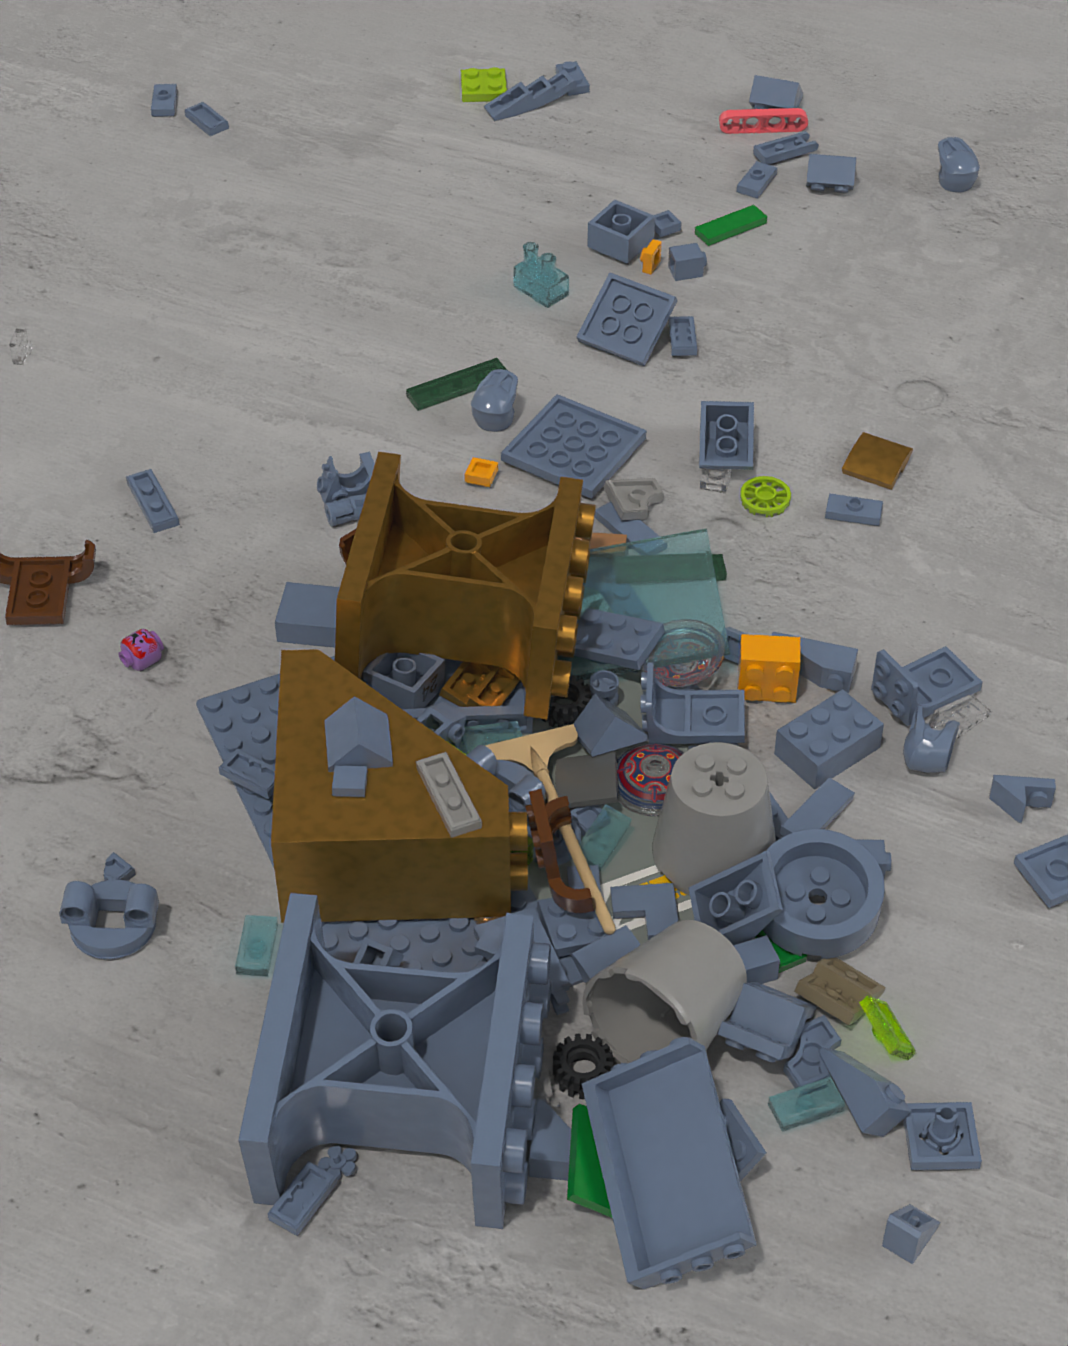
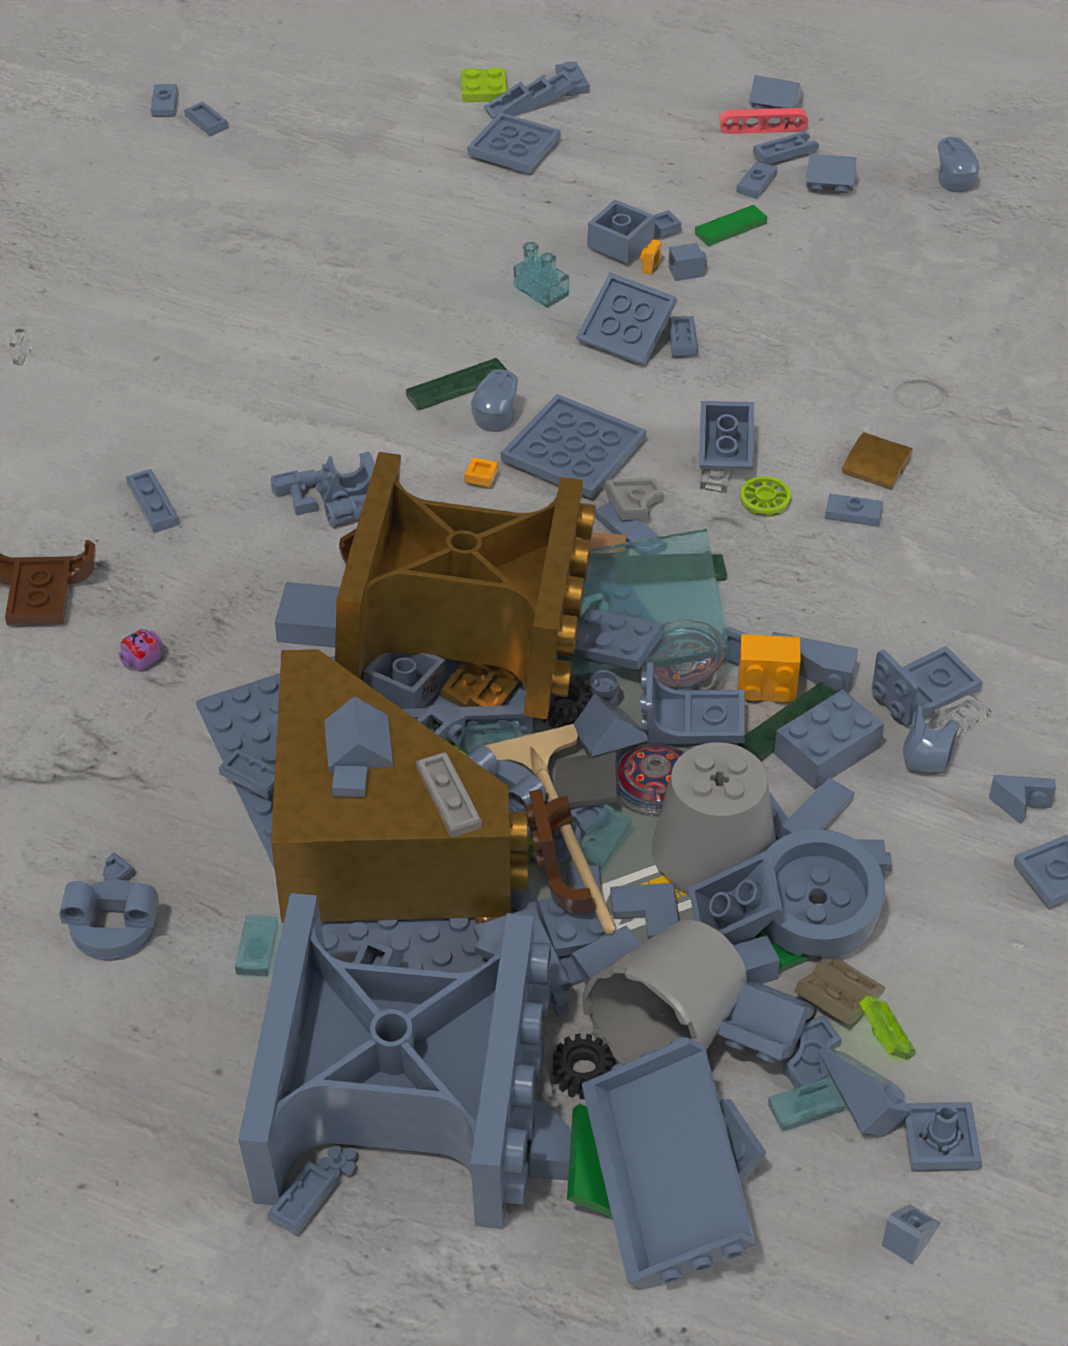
none -> sand blue piece [271,470,323,515]
none -> sand blue plate [467,112,561,174]
none -> clear green tile [737,682,836,761]

